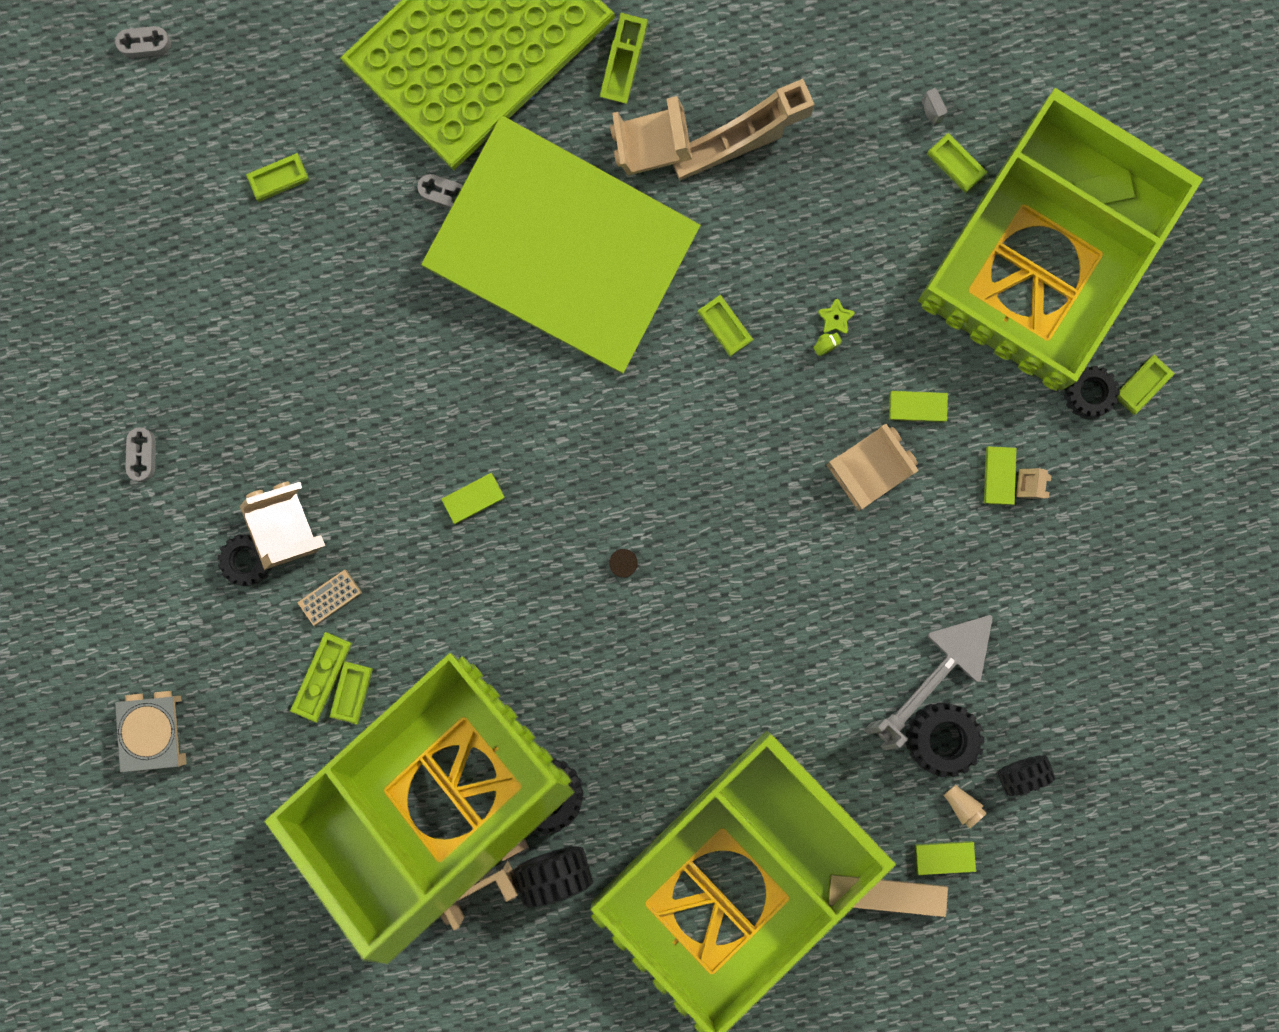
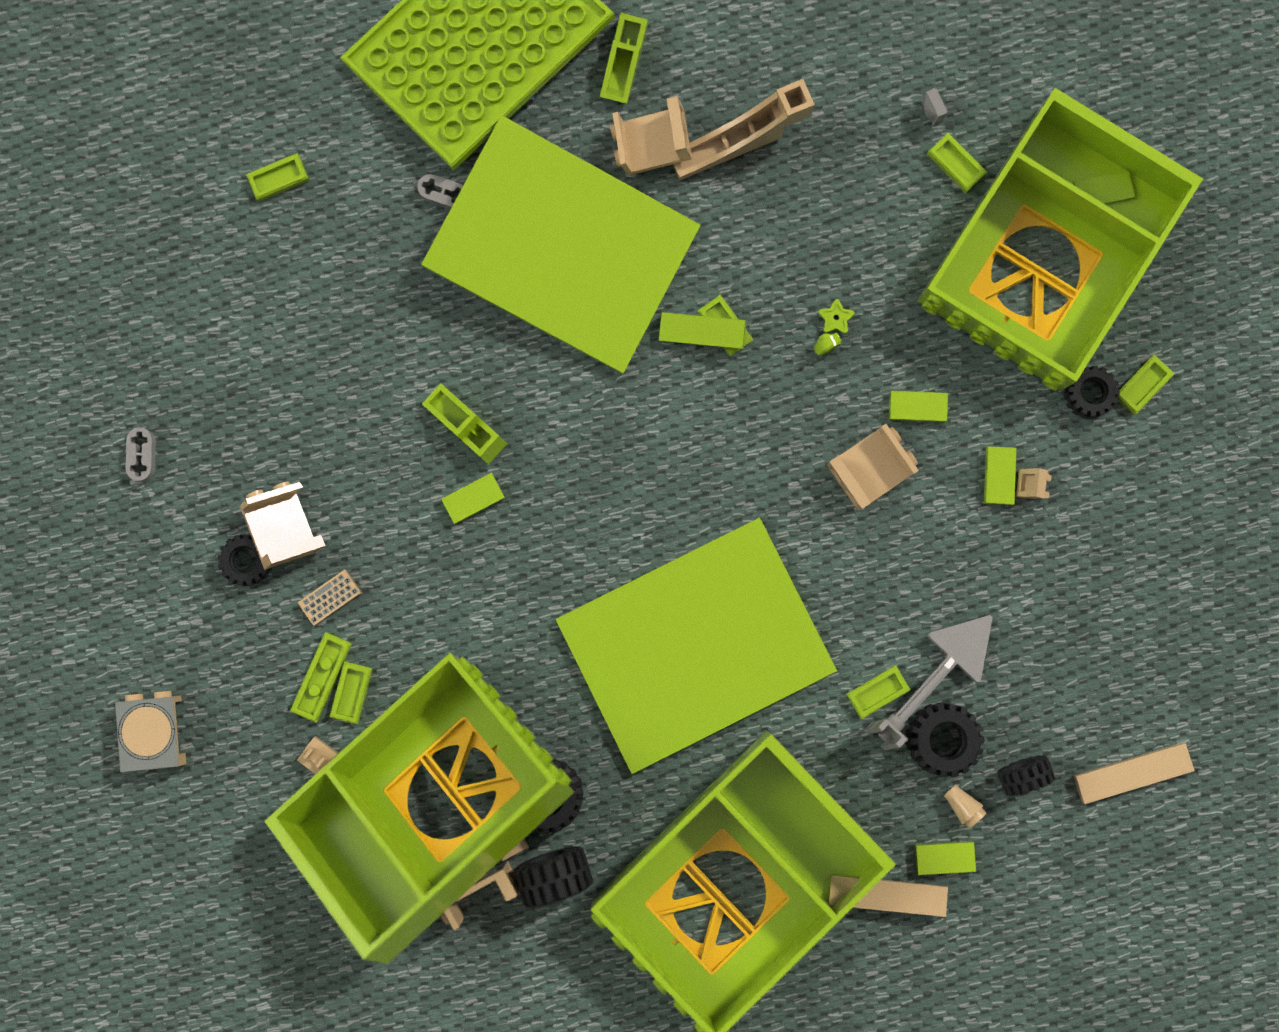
light grey beam [115,26,171,58] -> none
dark brown tile [609,549,638,578] -> none
none -> tan tile [297,736,339,774]
none -> lime slope [422,383,507,465]
none -> lime tile [556,517,837,774]
none -> lime tile [659,312,747,349]
none -> lime tile [846,665,911,719]
none -> tan tile [1073,743,1194,804]

